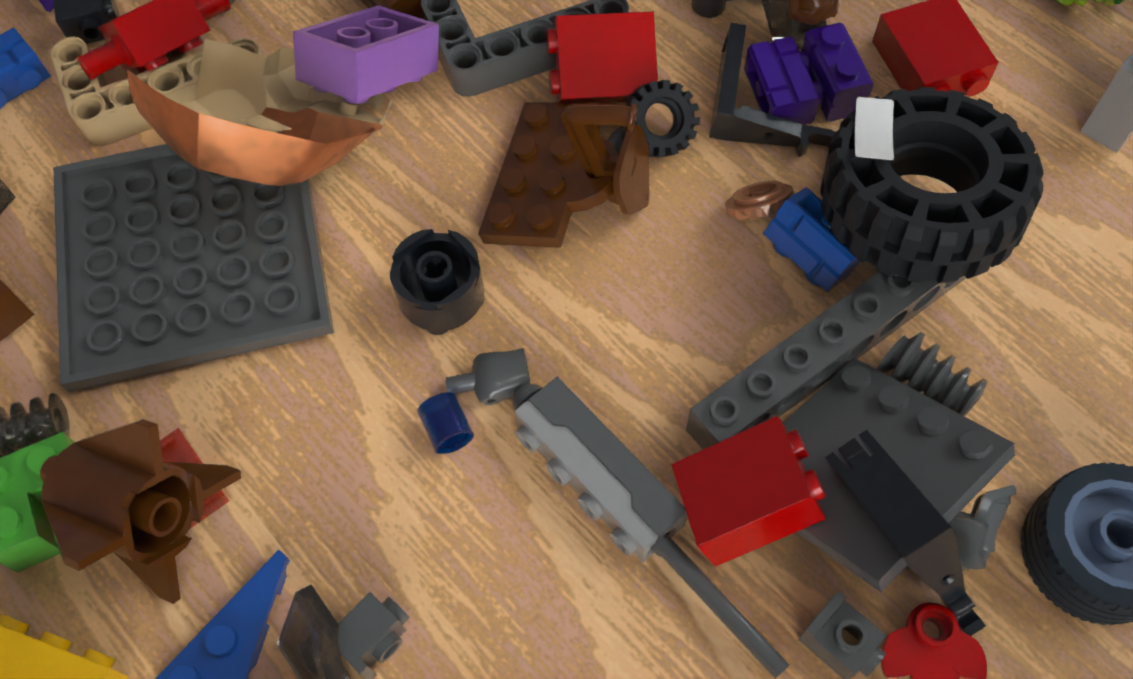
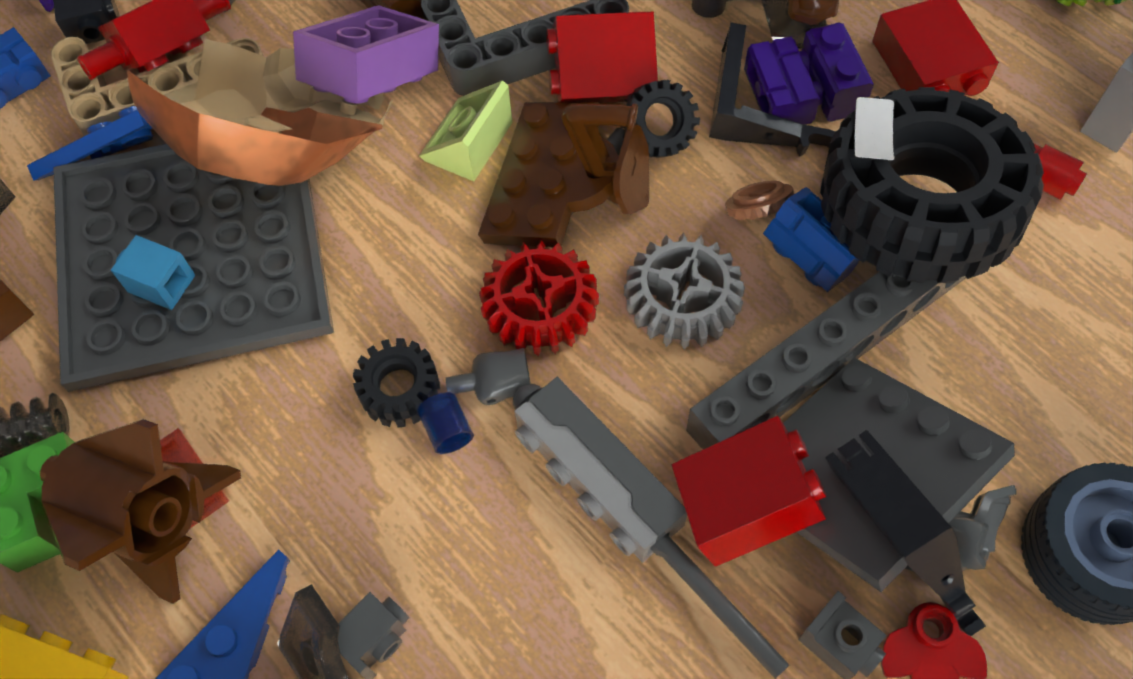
black brick [390,229,485,335] -> none
dark grey piece [877,332,987,416] -> none
none -> blue wing [27,106,153,181]
none -> dark azure brick [111,235,195,310]
none -> black tyre [353,338,440,428]
none -> yellowish green slope [419,80,513,182]
none -> red gear [479,240,599,357]
none -> light grey gear [624,232,745,350]
none -> red brick [1034,144,1087,200]

